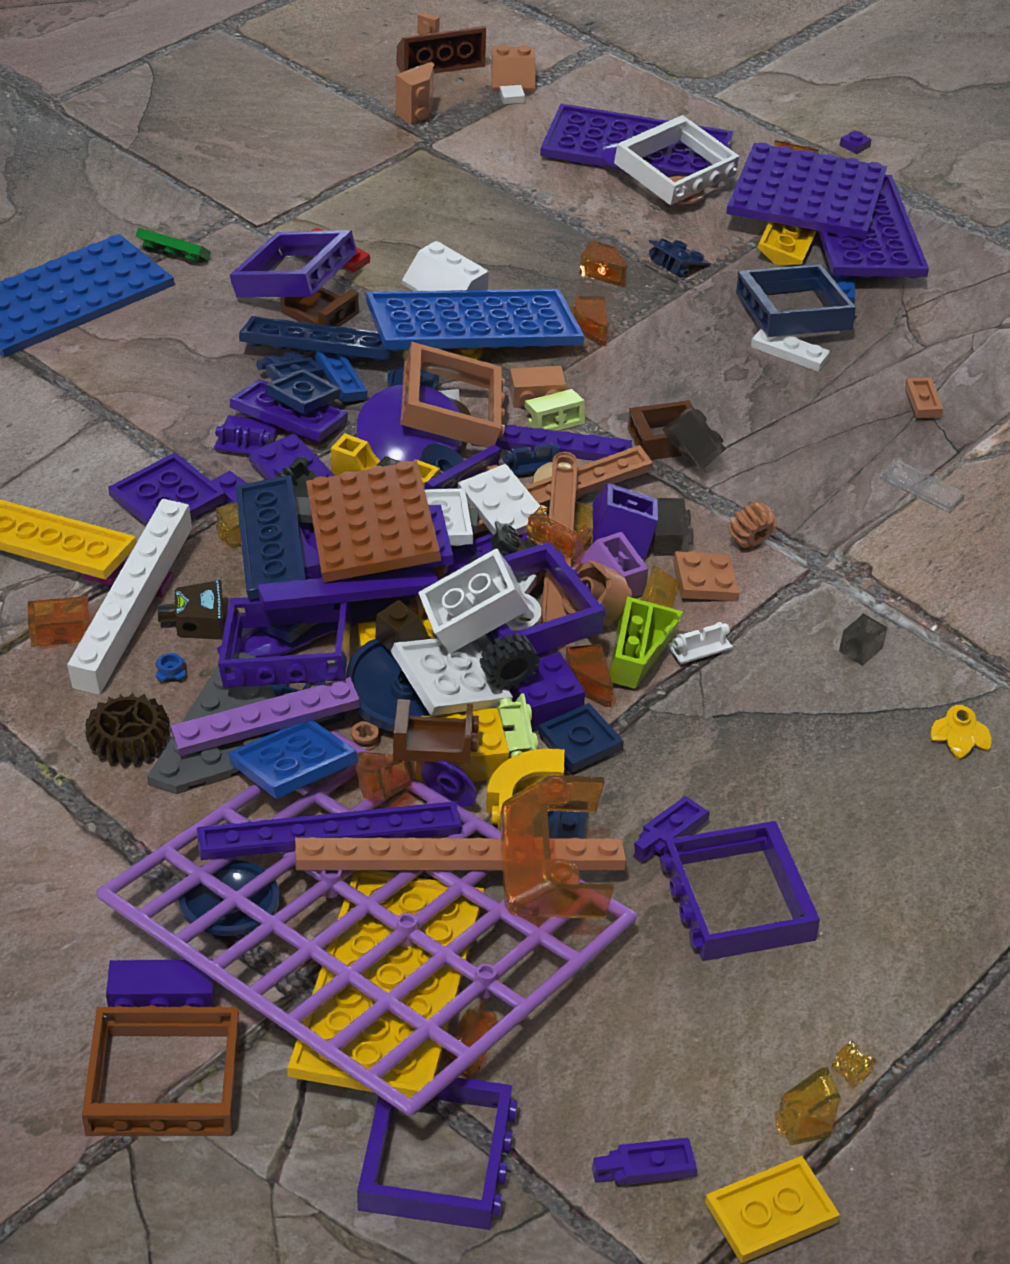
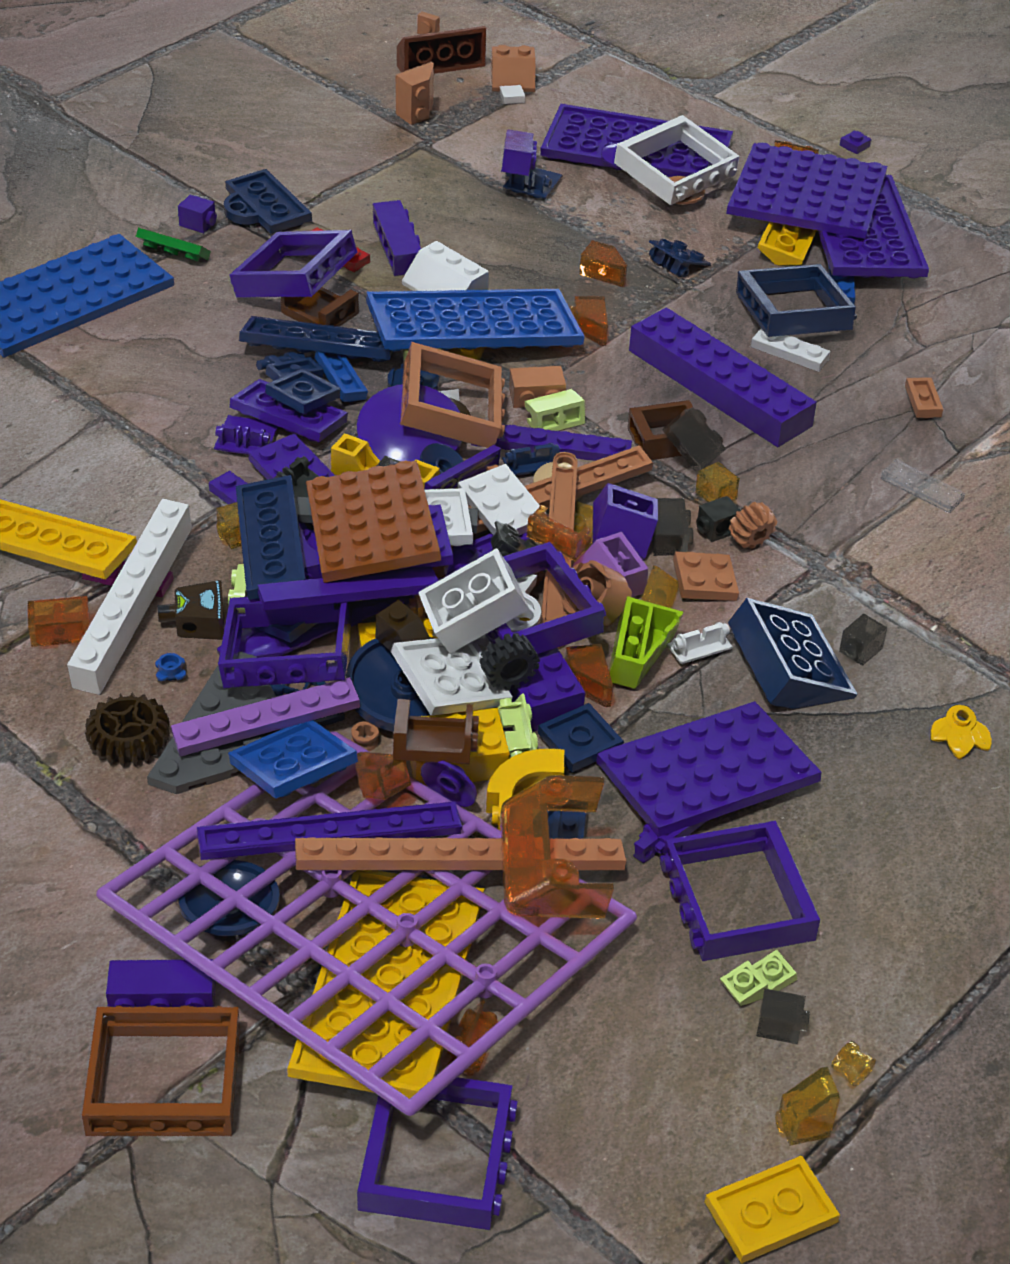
dark purple plate [108,453,226,526] -> none
dark purple hinge [592,1137,697,1185] -> none
none -> dark purple brick [178,194,217,234]
none -> dark blue plate [224,169,312,234]
none -> yellowish green plate [228,564,248,613]
none -> dark purple brick [373,200,422,276]
none -> dark purple brick [501,129,537,176]
none -> dark blue hinge [503,168,563,199]
none -> dark purple plate [596,701,822,837]
none -> dark purple brick [629,307,817,448]
none -> clear yellow brick [695,462,740,502]
none -> pearl dark grey brick [696,496,741,542]
none -> yellowish green slope [720,949,797,1006]
none -> dark blue slope [728,598,858,709]
none -> clear smoke brick [756,988,810,1044]

